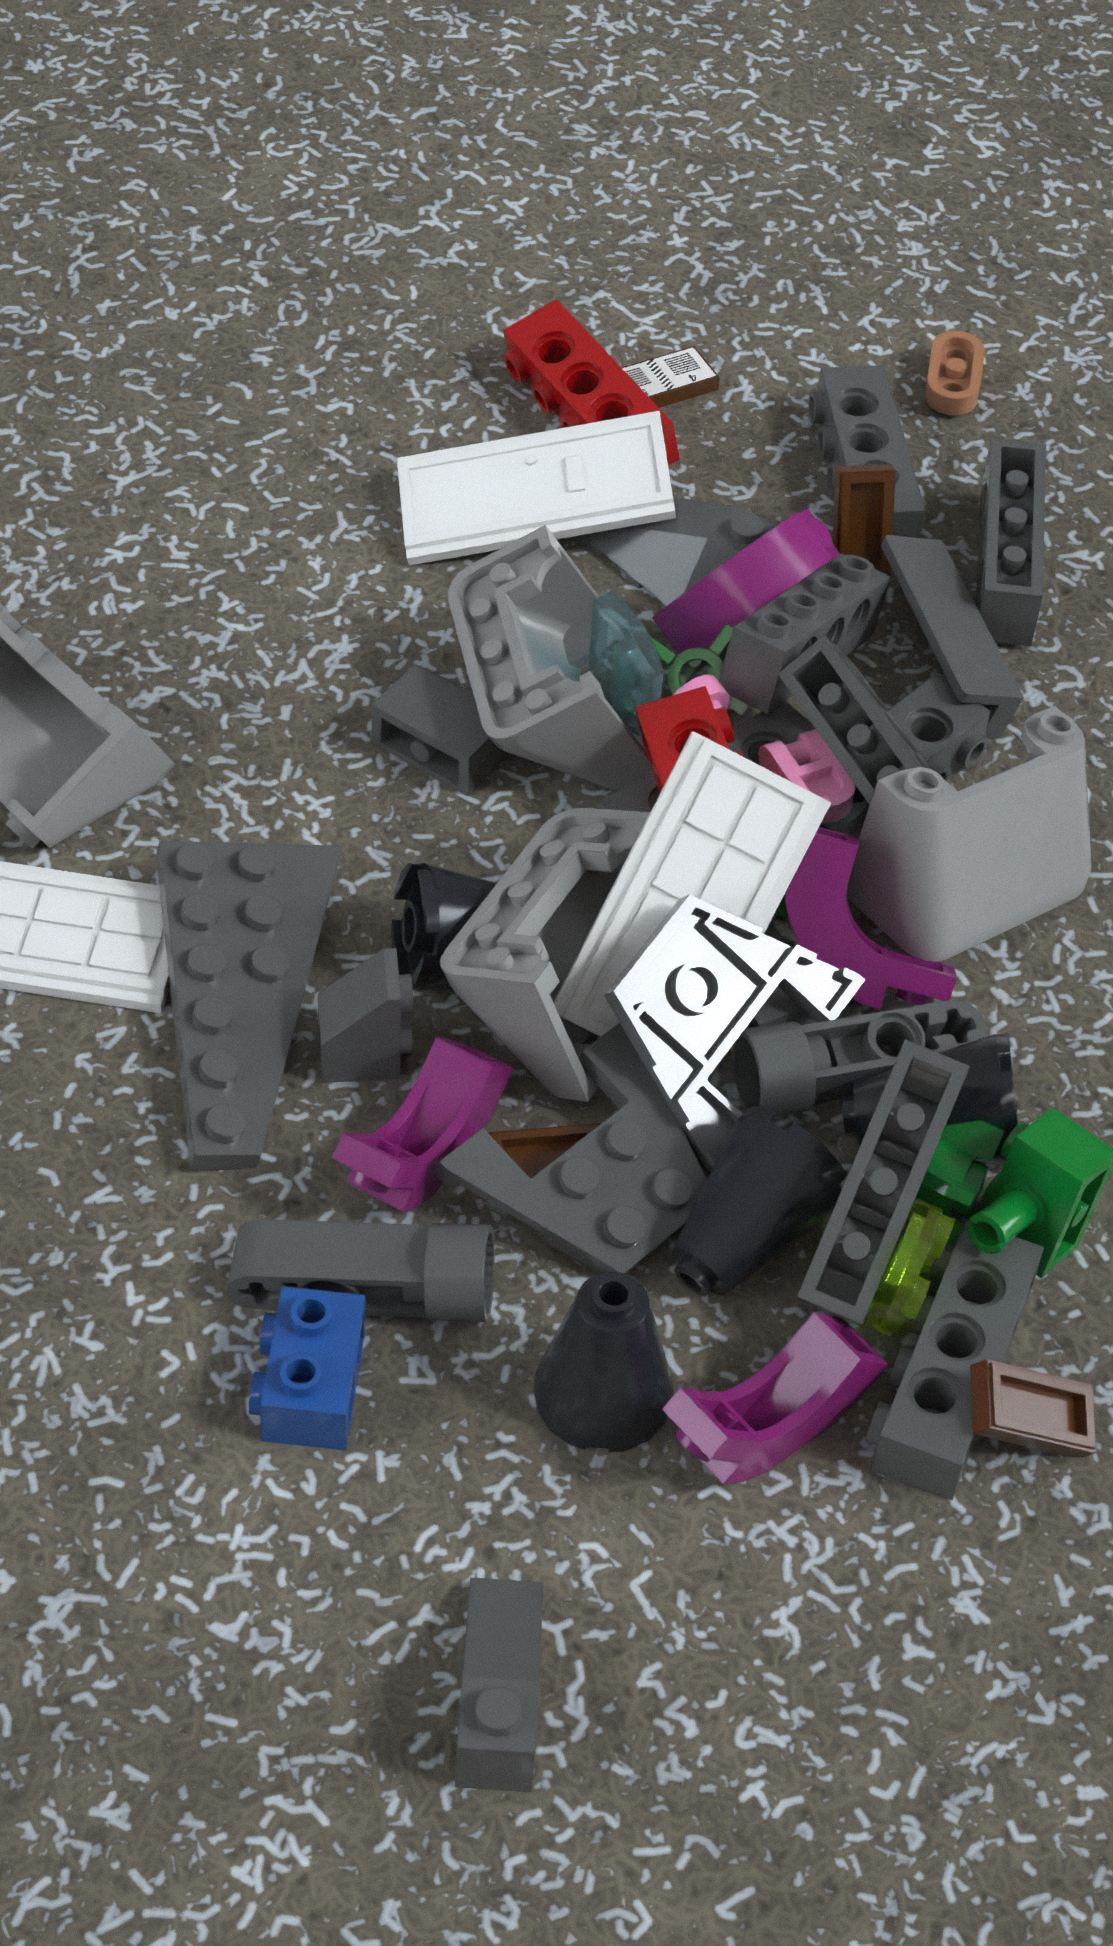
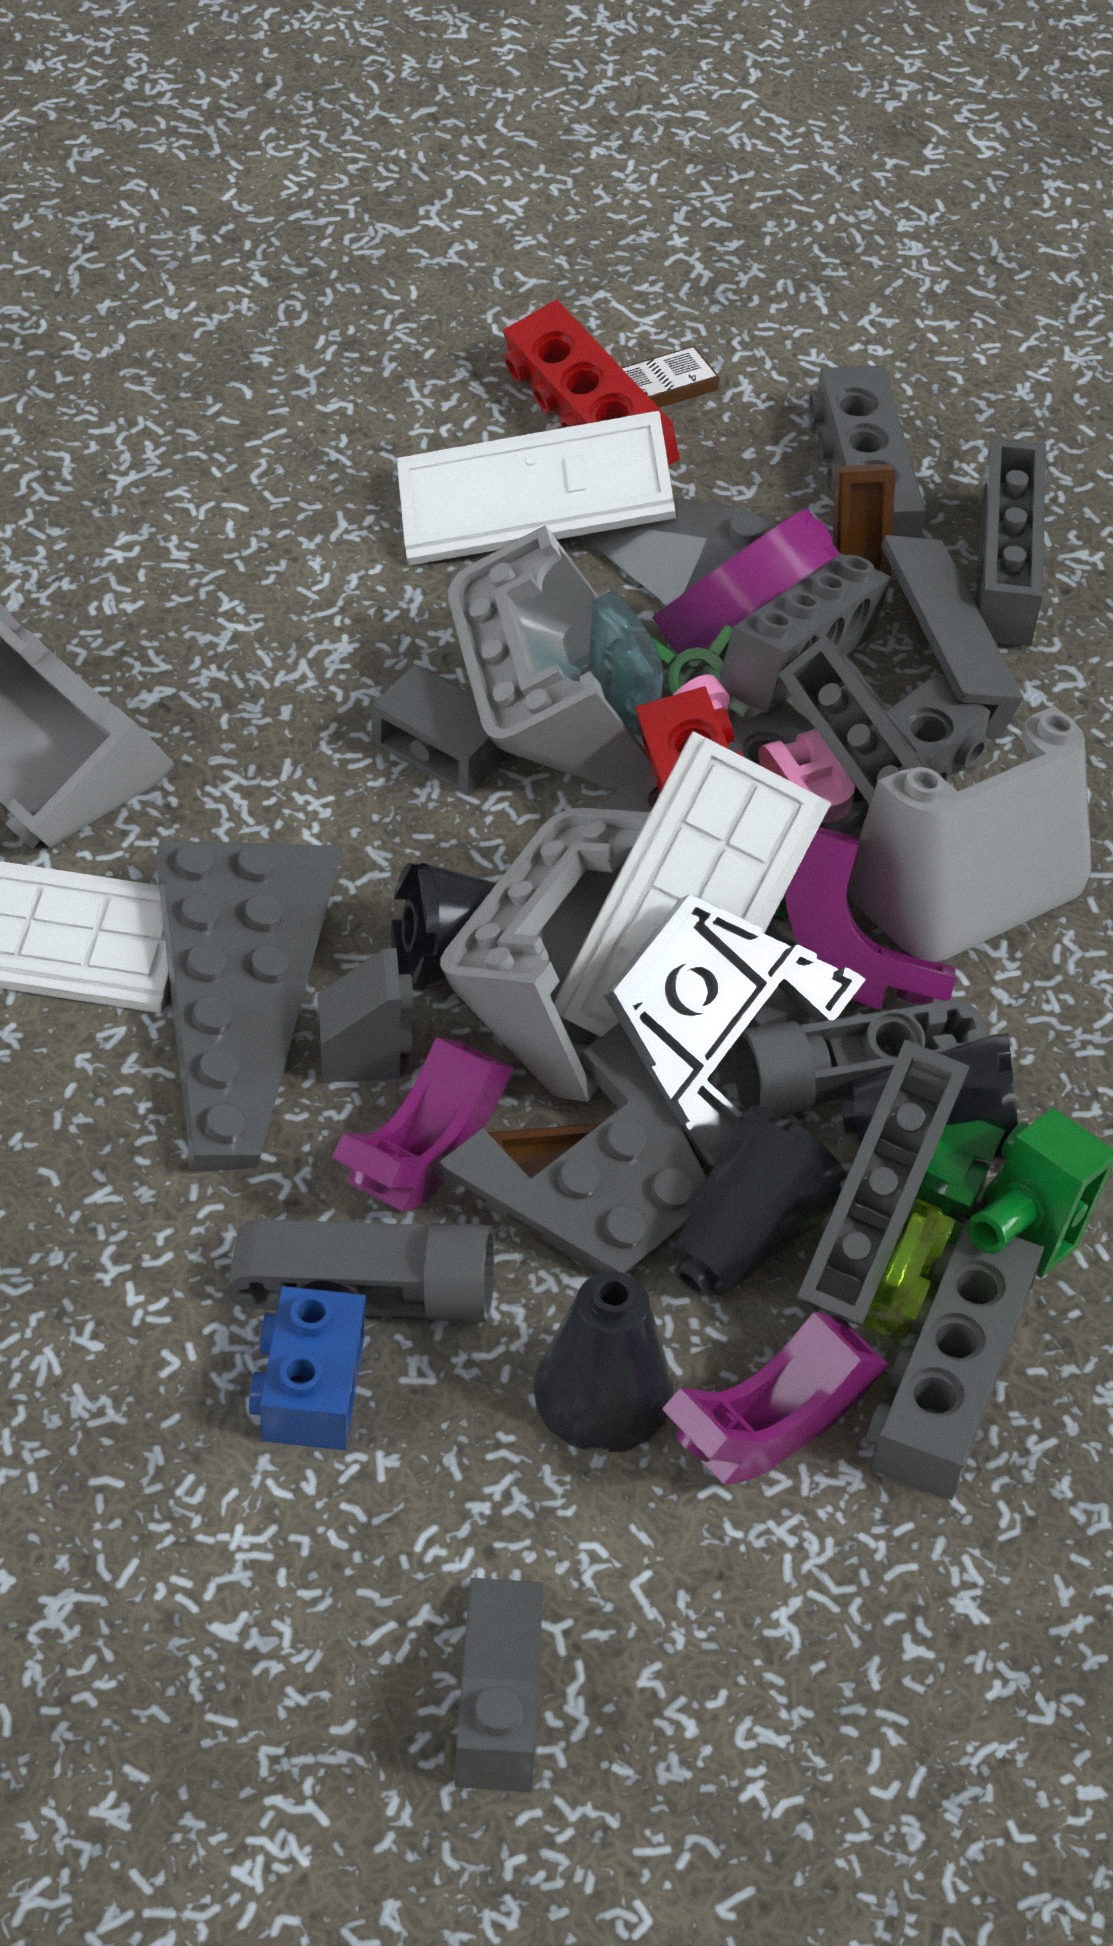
nougat plate [924,331,985,415] -> none
tile [970,1359,1096,1458] -> none

